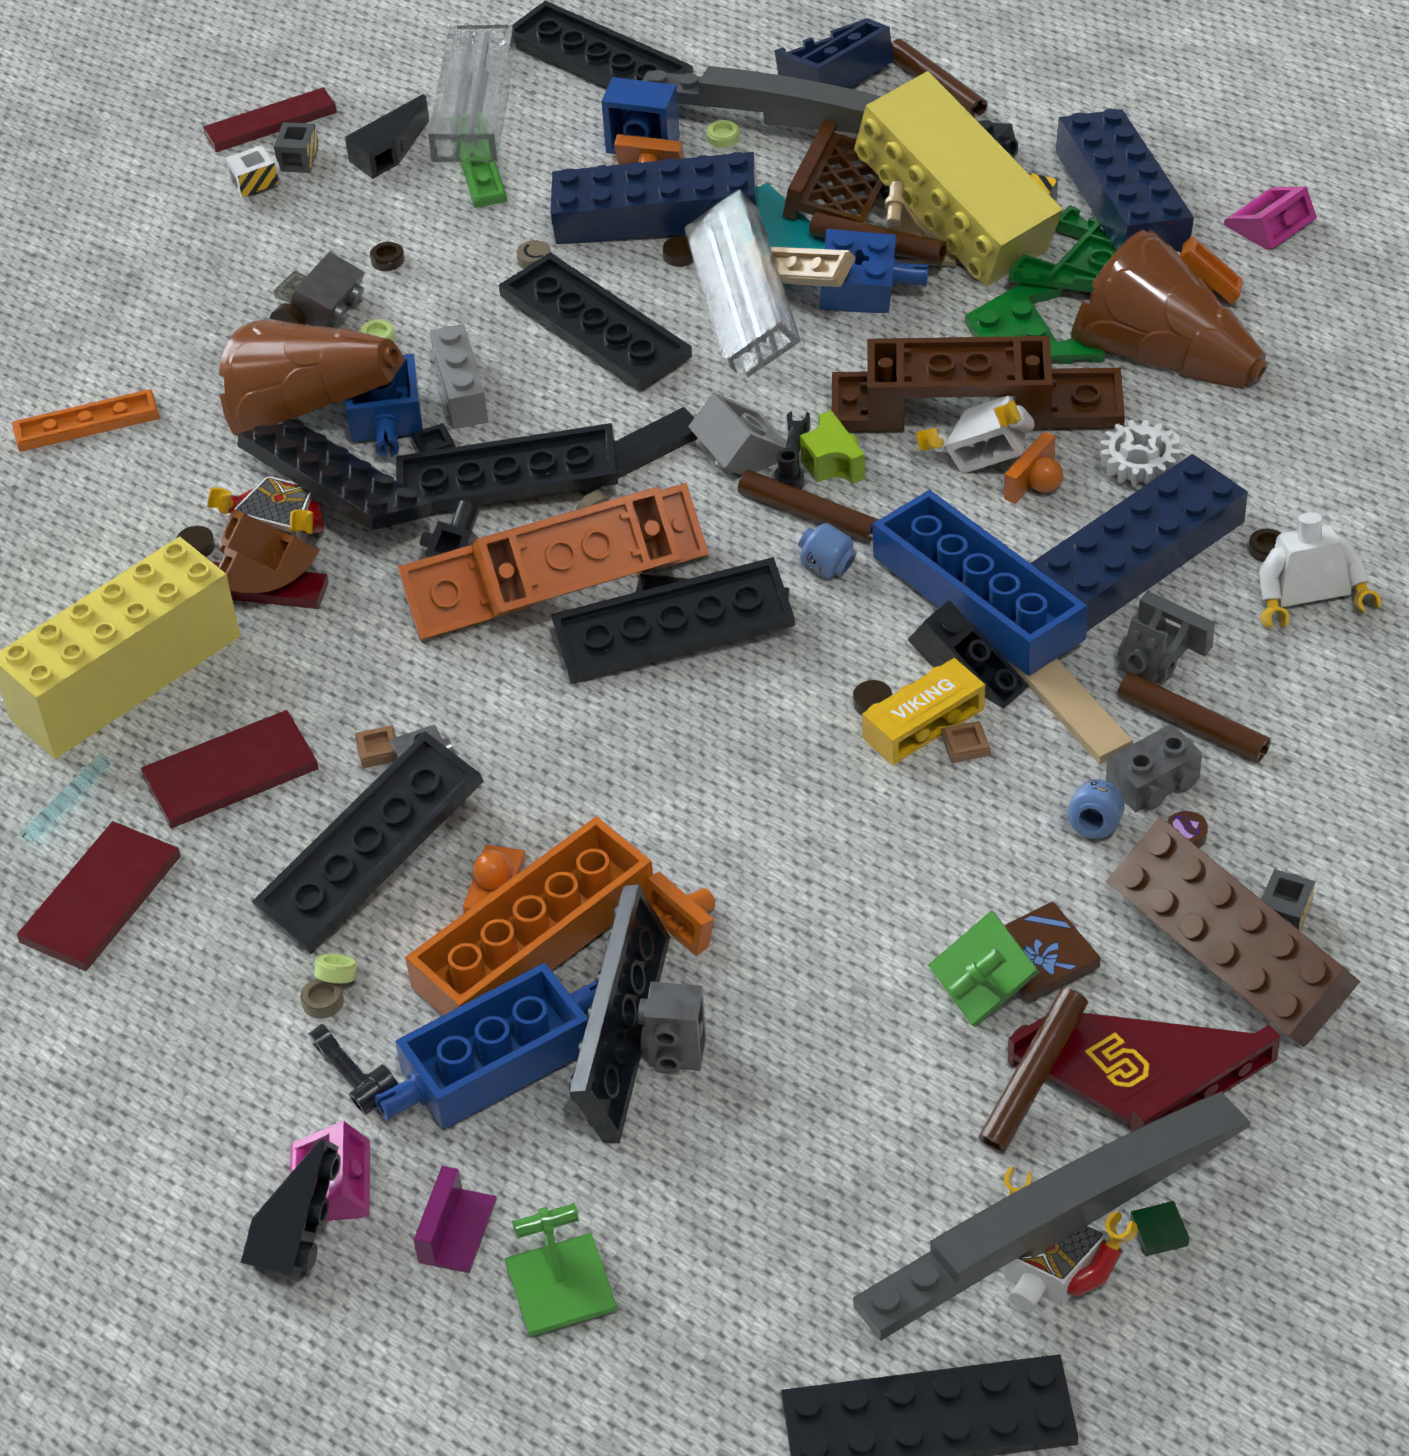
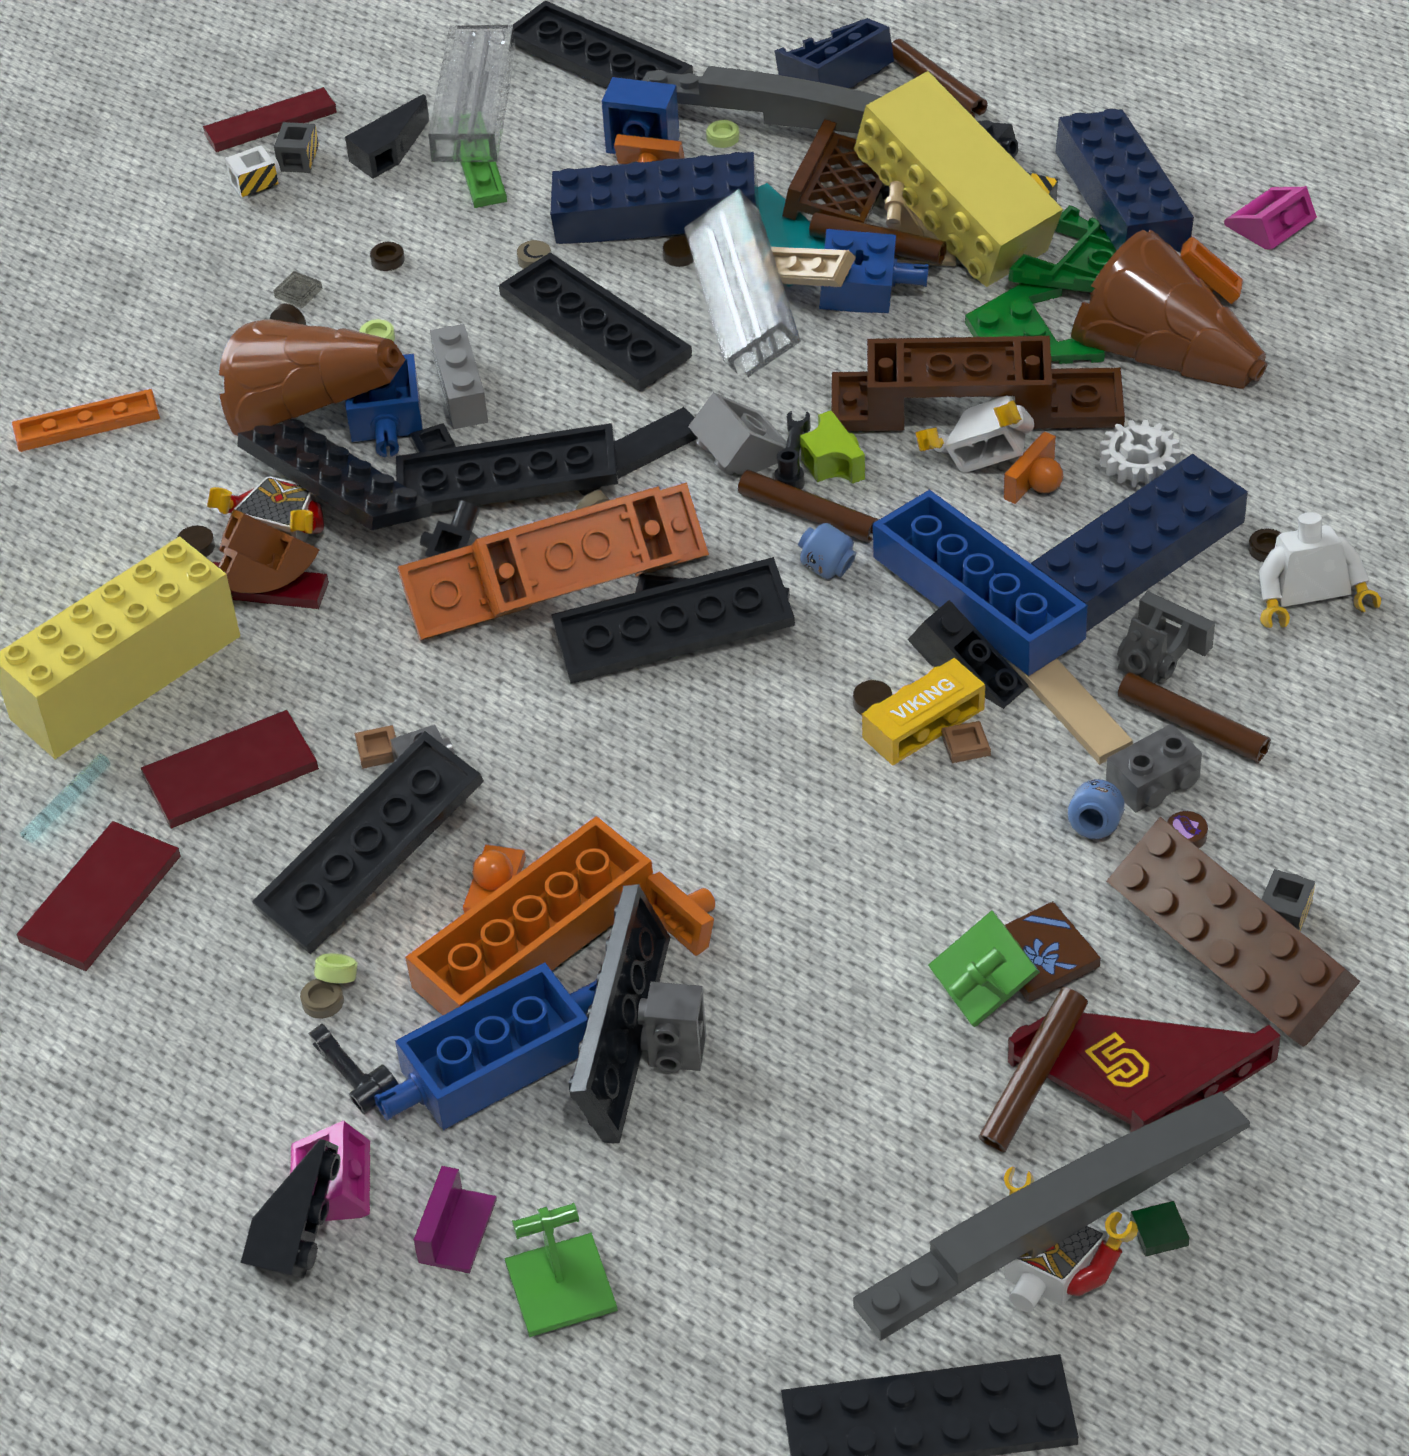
flat silver brick [291,251,365,327] -> none

